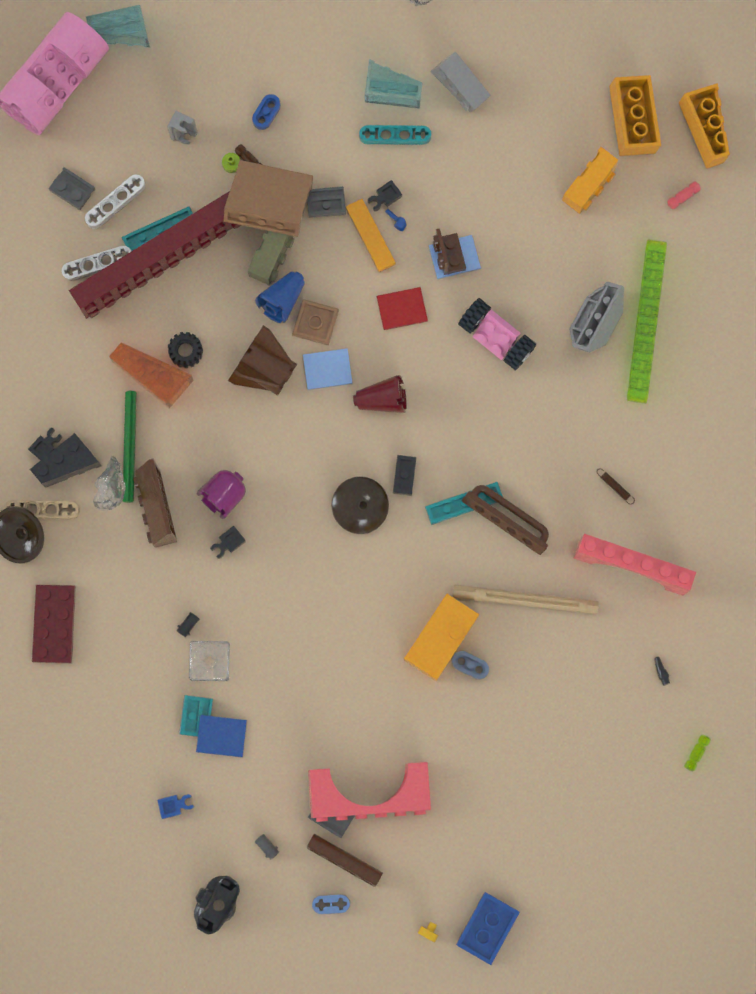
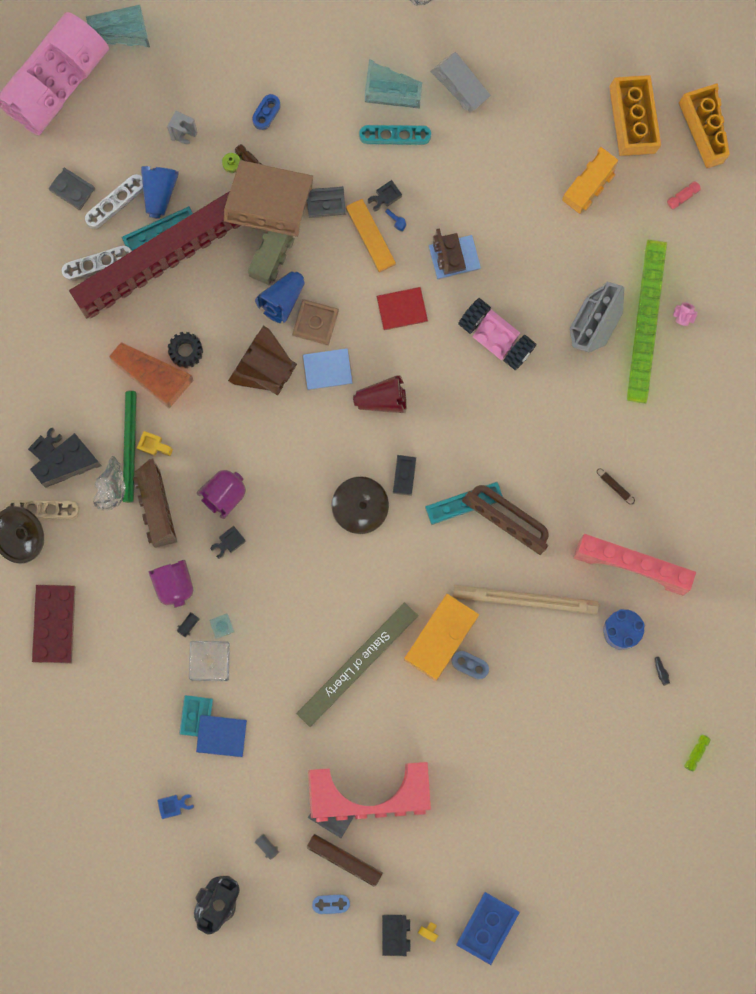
none -> yellow plate [137,431,173,456]
none -> blue cone [141,166,179,219]
none -> magenta cylinder [149,560,194,608]
none -> clear light blue plate [209,614,234,639]
none -> olive tile [296,602,418,727]
none -> black bracket [382,915,410,956]
none -> blue brick [603,609,645,650]
none -> bright pink gear [673,302,698,326]

